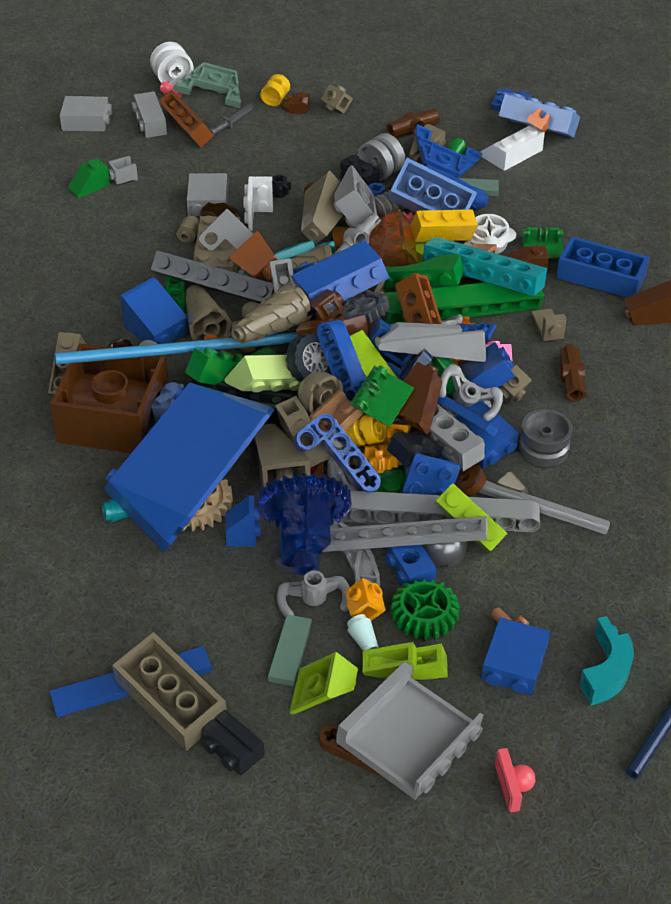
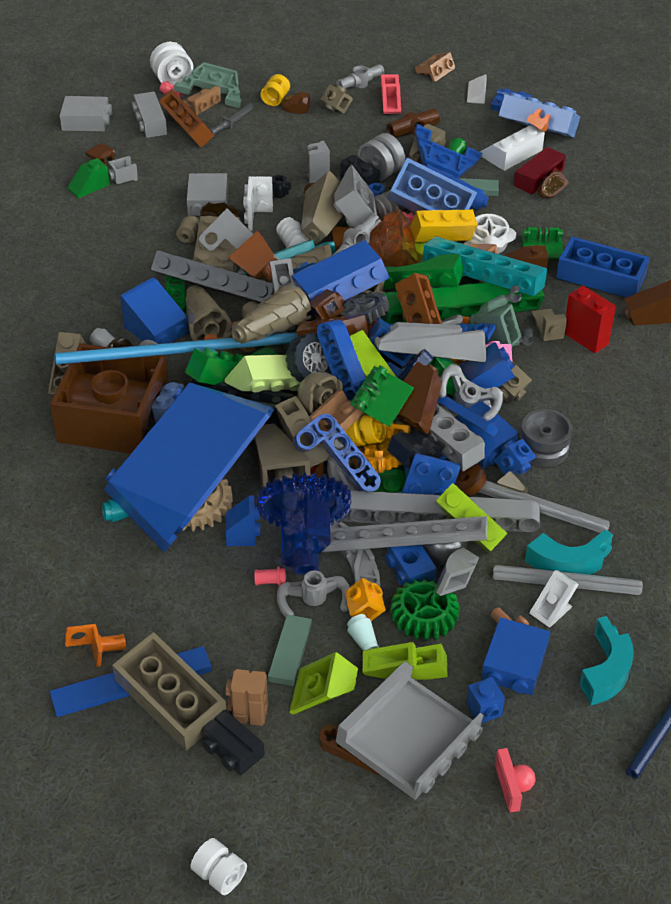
reddish brown piece [560,344,586,402] -> none
none -> orange bracket [65,624,126,667]
none -> reddish brown window [85,143,115,167]
none -> light grey cone [90,328,115,347]
none -> medium nougat bracket [183,86,221,115]
none -> white wheel [190,838,247,895]
none -> medium nougat brick [226,669,268,726]
none -> coral pin [255,566,286,586]
none -> white piece [276,217,309,248]
none -> light grey hinge [307,141,330,183]
none -> light grey pin [336,64,384,89]
none -> coral slope [381,74,401,114]
none -> medium nougat bracket [415,52,455,82]
none -> light grey slope [436,548,479,596]
none -> blue brick [466,677,505,723]
none -> white slope [467,75,487,104]
none -> sand green torso [469,286,534,348]
none -> light grey axle [493,565,643,595]
none -> blue brick [494,439,536,475]
none -> dark red brick [514,147,566,195]
none -> teal arch [525,529,613,575]
none -> white slope [529,570,579,627]
none -> rock [538,169,569,199]
none -> red brick [565,286,616,353]

